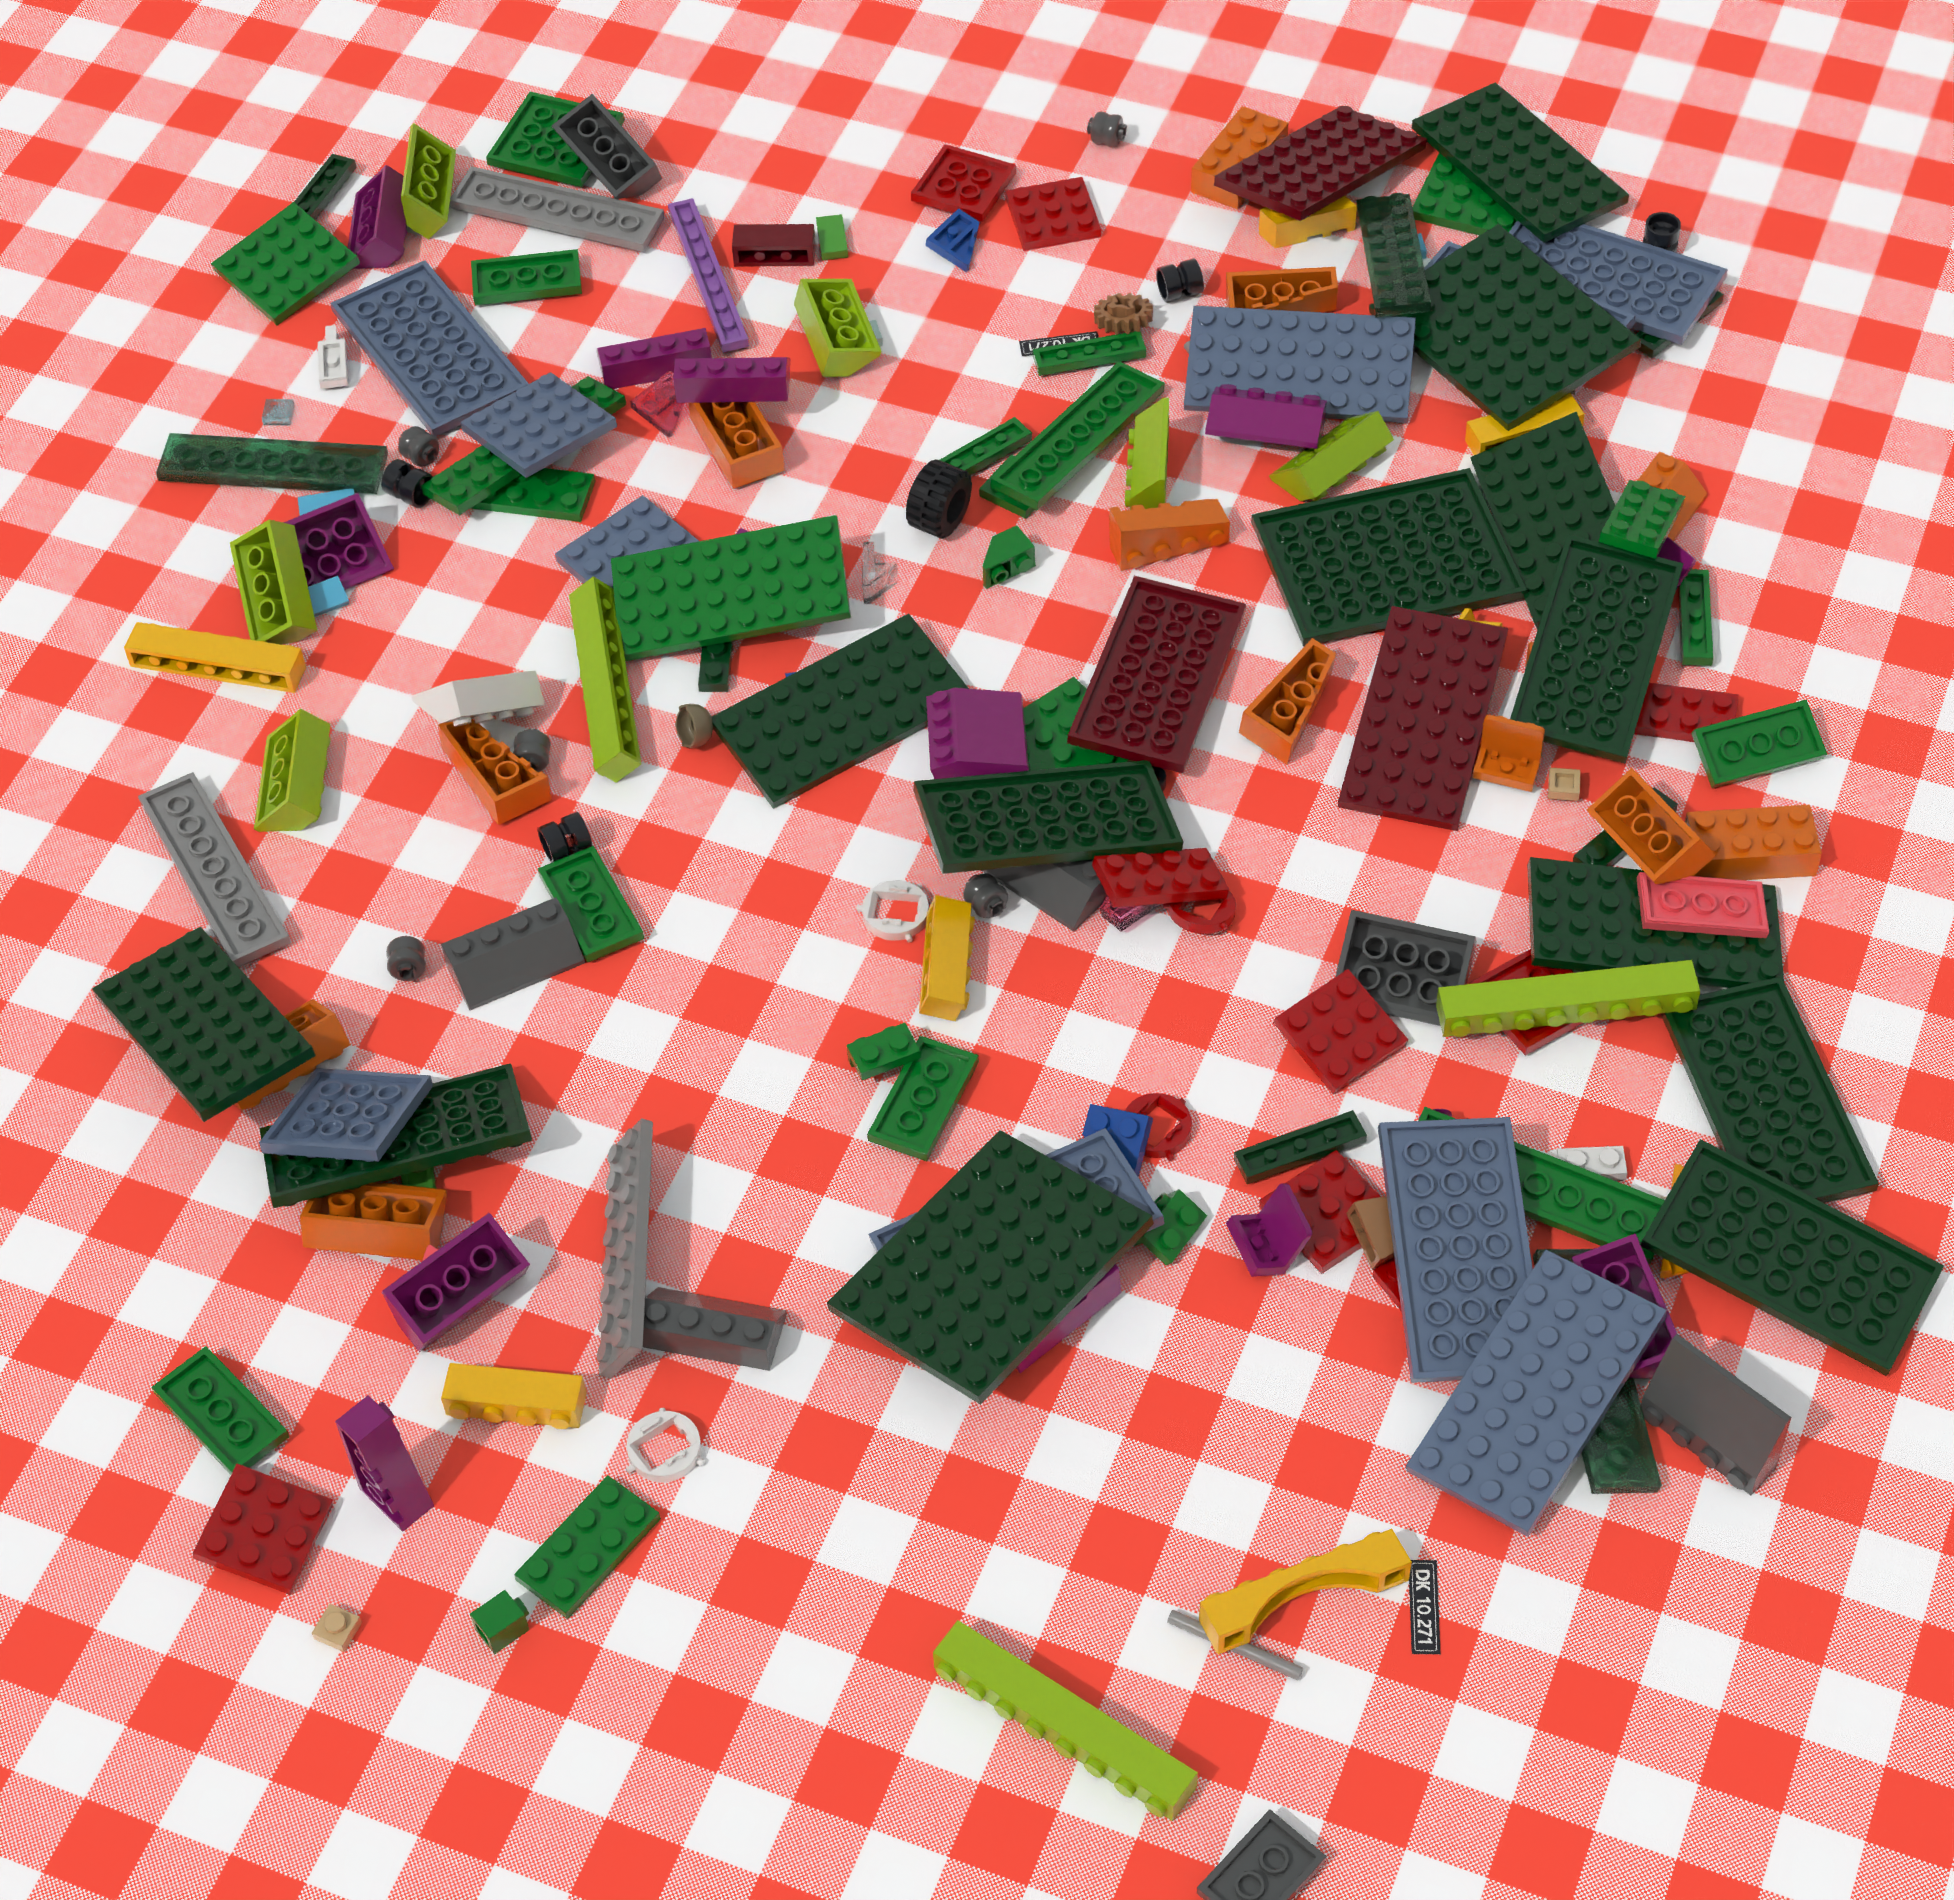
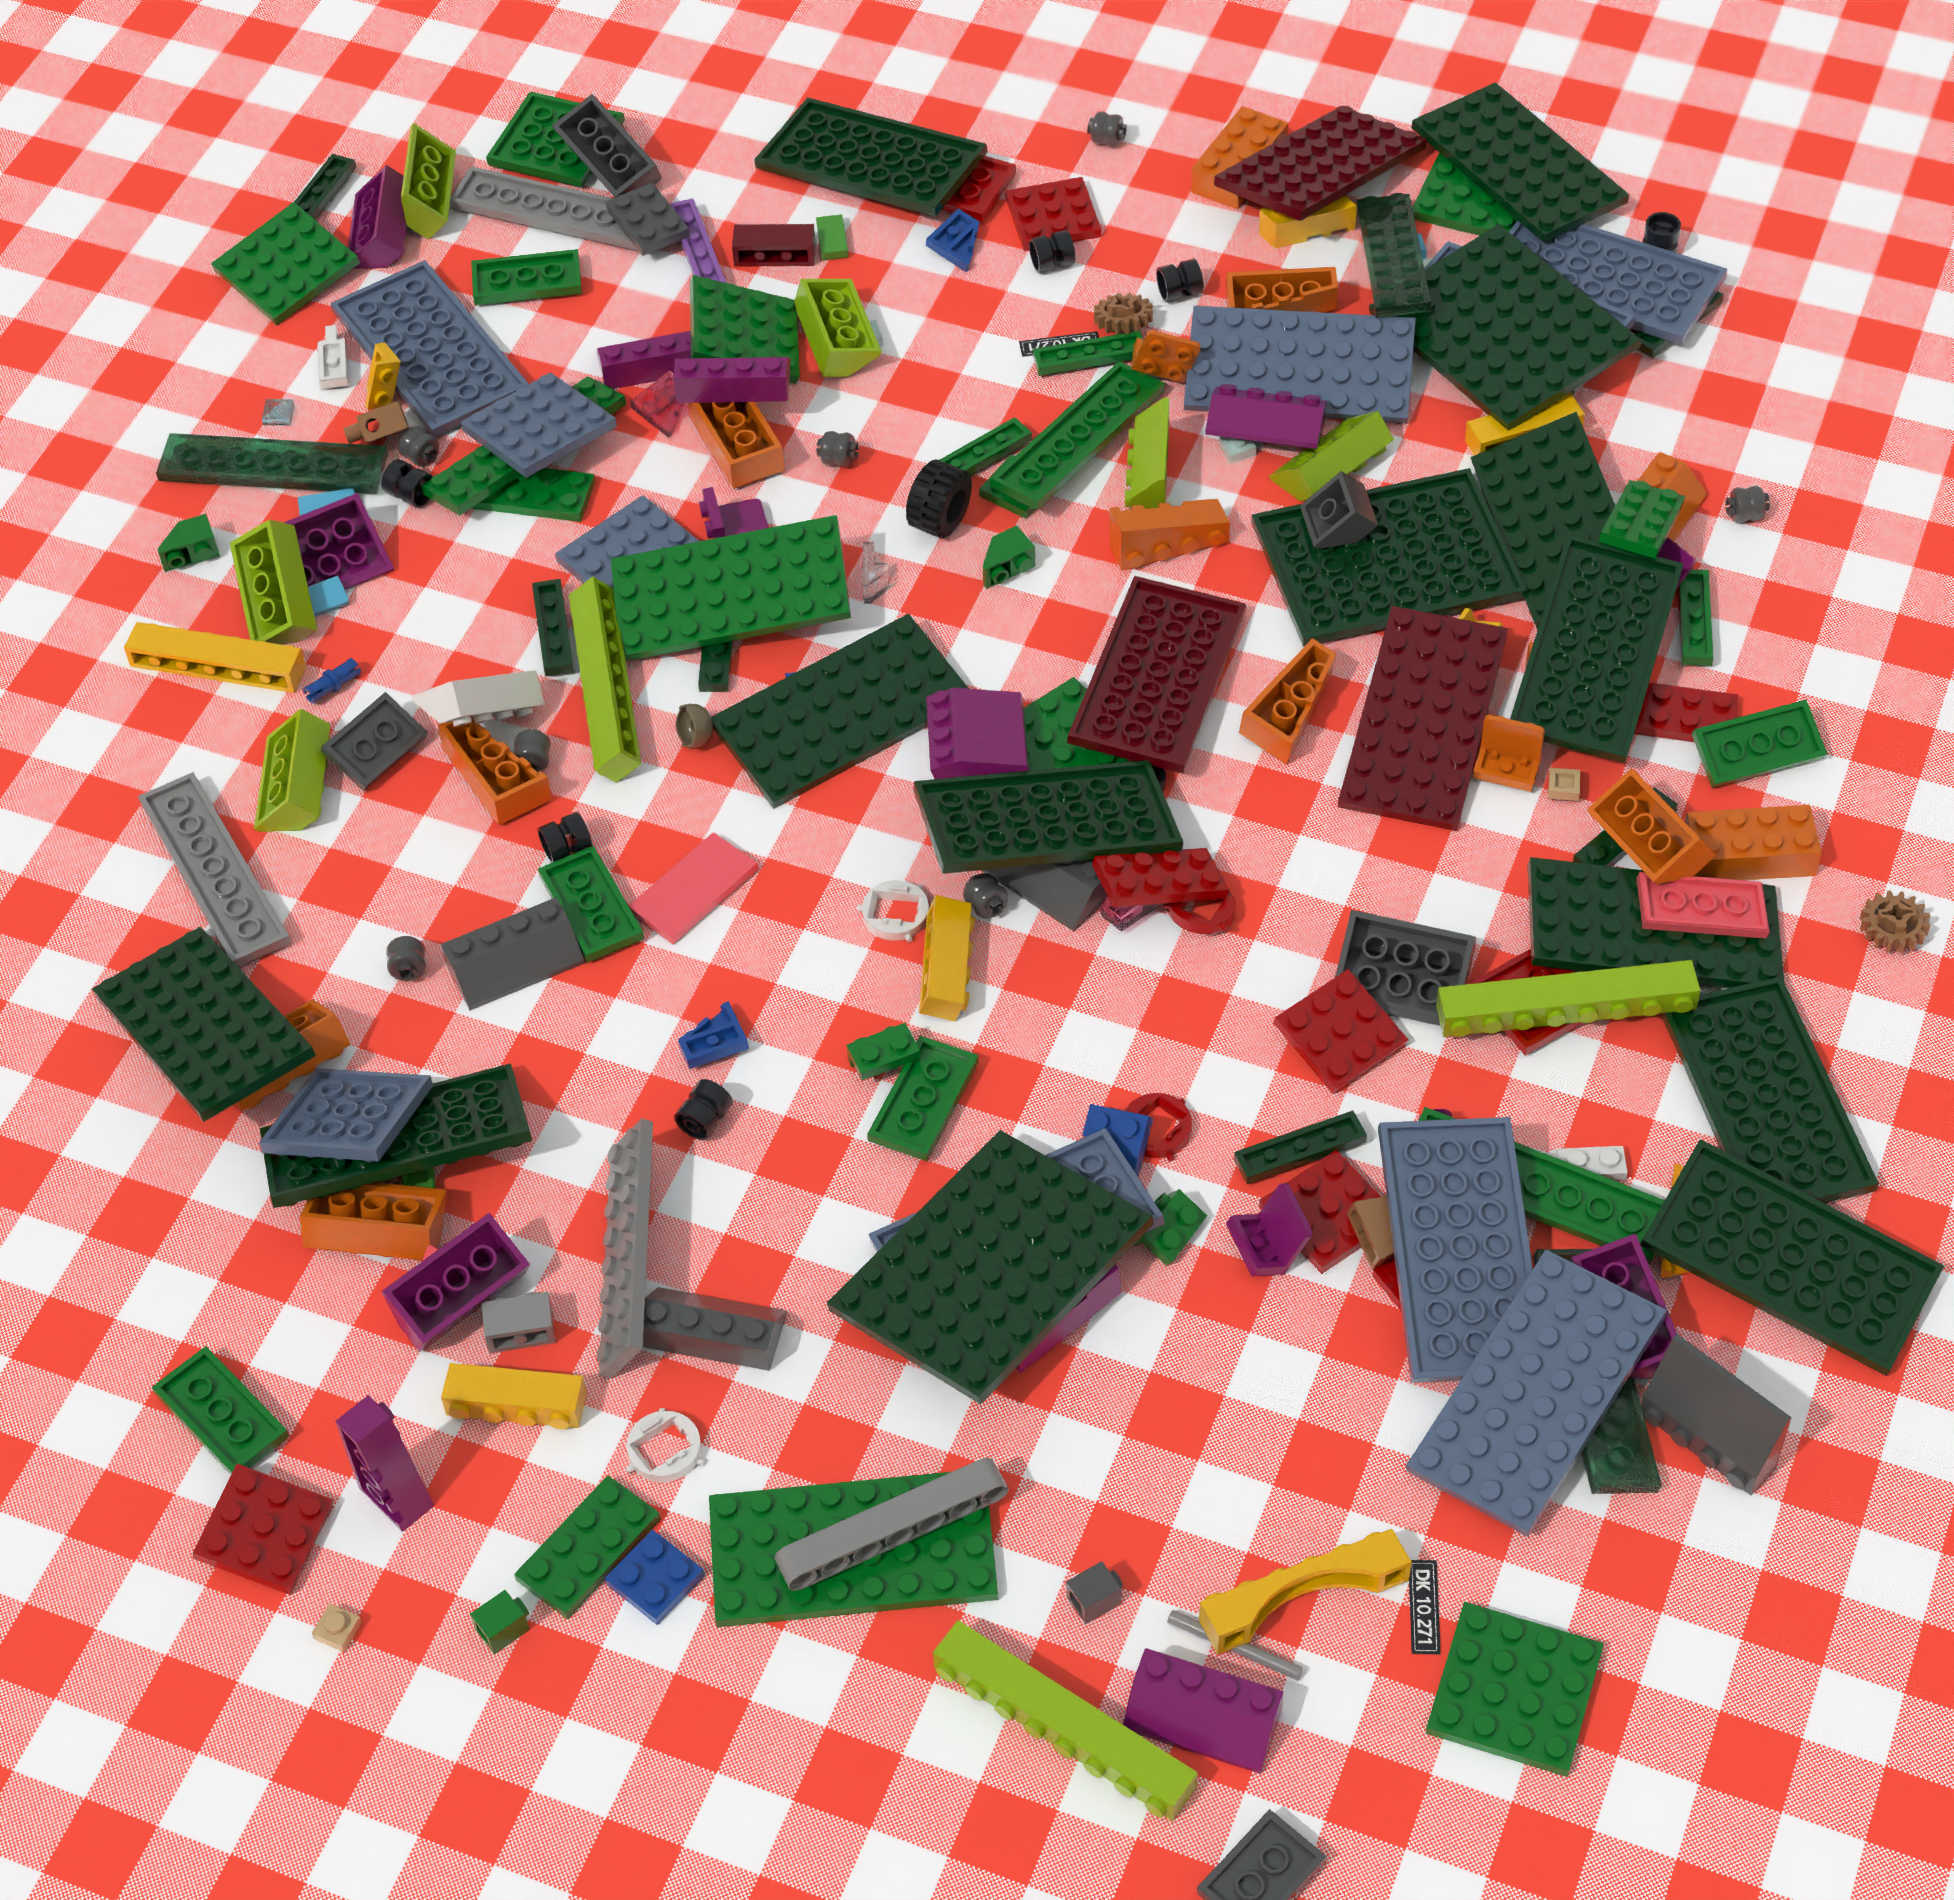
none -> green slope [157,514,220,572]
none -> blue pin [302,658,361,704]
none -> dark grey plate [321,692,428,792]
none -> medium nougat torso [343,401,410,444]
none -> yellow bracket [365,342,401,410]
none -> light grey brick [481,1292,556,1354]
none -> dark green plate [532,579,574,676]
none -> blue plate [604,1529,705,1625]
none -> dark grey plate [605,182,690,256]
none -> coral tile [629,832,758,944]
none -> black wheel [674,1079,733,1141]
none -> blue wing [678,1001,749,1069]
none -> green plate [690,275,800,384]
none -> magenta bracket [698,487,769,539]
none -> green plate [709,1472,998,1628]
none -> dark green plate [754,97,988,216]
none -> light grey beam [774,1458,1009,1591]
none -> dark grey piece [816,431,859,468]
none -> black wheel [1029,229,1076,273]
none -> dark grey brick [1066,1561,1123,1625]
none -> magenta slope [1123,1648,1284,1774]
none -> orange bracket [1131,330,1201,383]
none -> light aqua plate [1219,436,1256,463]
none -> dark grey slope [1300,471,1378,549]
none -> green plate [1425,1602,1604,1777]
none -> dark grey piece [1725,485,1770,523]
none -> medium nougat gear [1859,890,1931,954]

